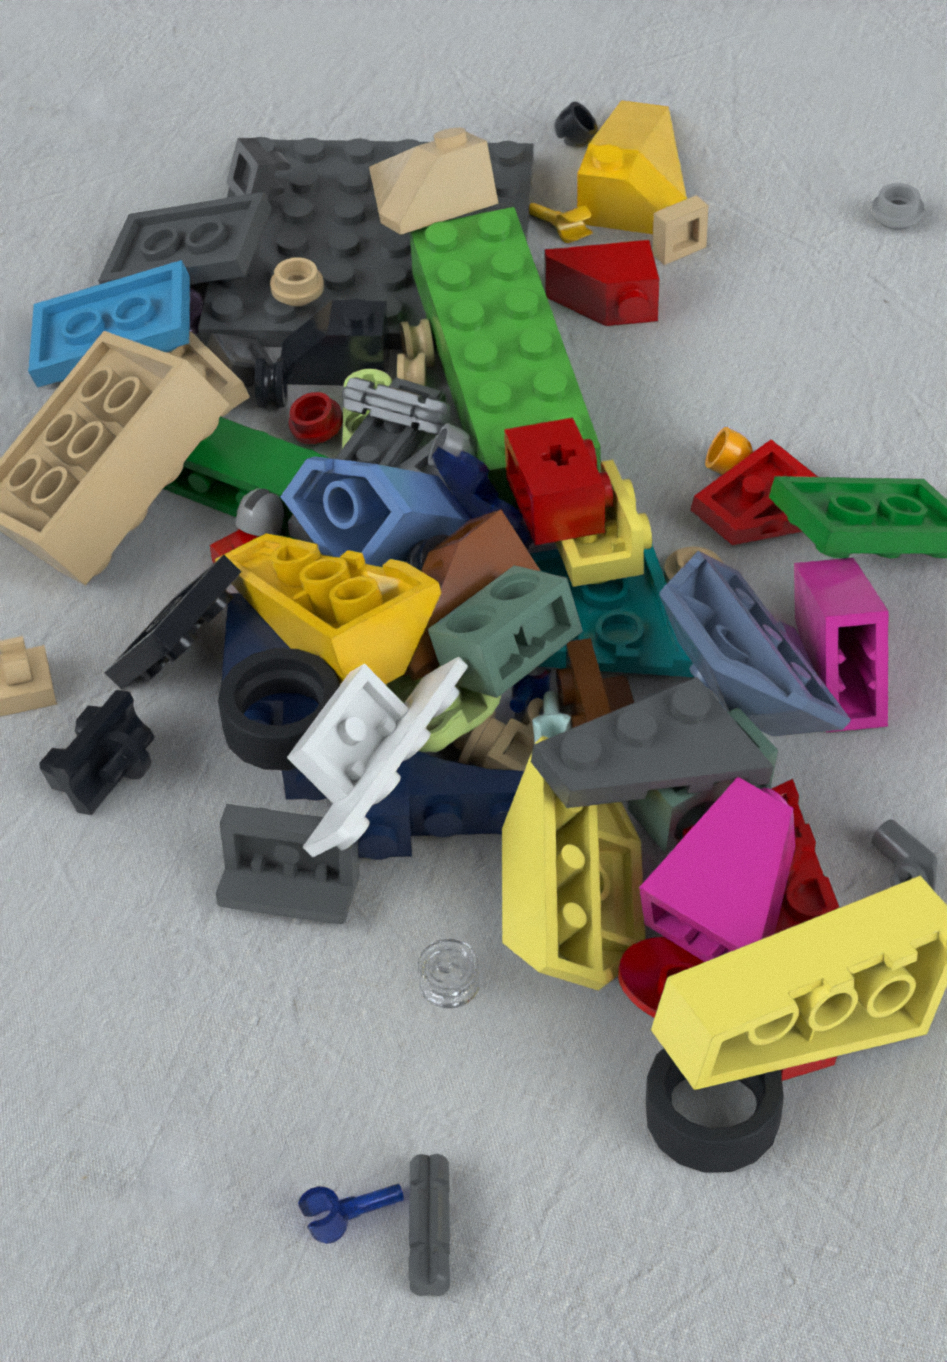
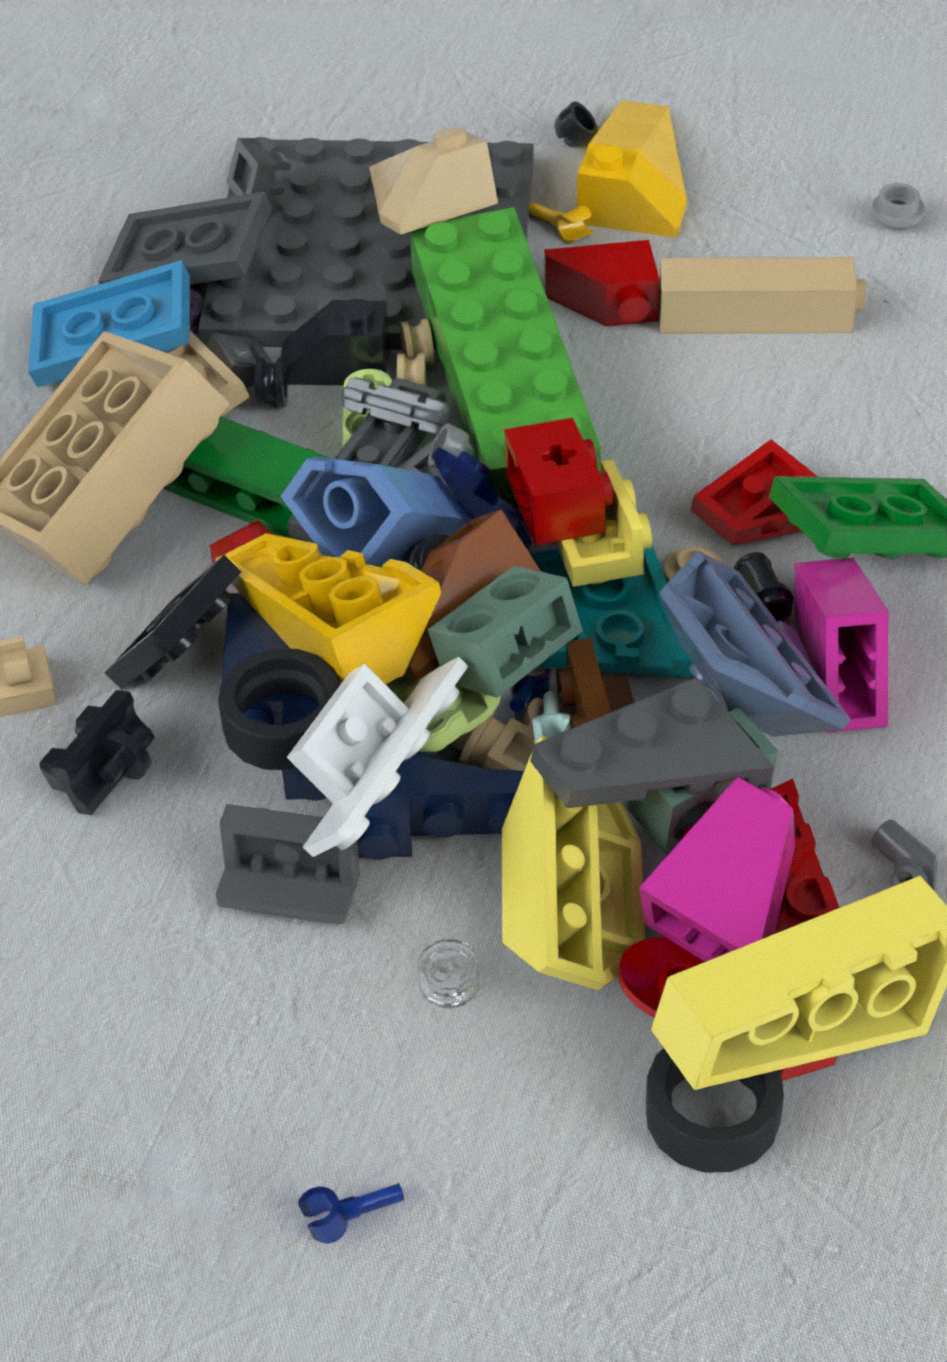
light grey hinge [235,488,284,536] -> none
tan plate [270,258,324,306] -> none
red plate [288,392,343,444] -> none
dark grey axle [409,1154,450,1296] -> none
tan plate [652,195,709,265] -> none
light orange hinge [705,427,753,475] -> none
none -> tan brick [659,257,866,334]
none -> black pin [734,552,794,622]

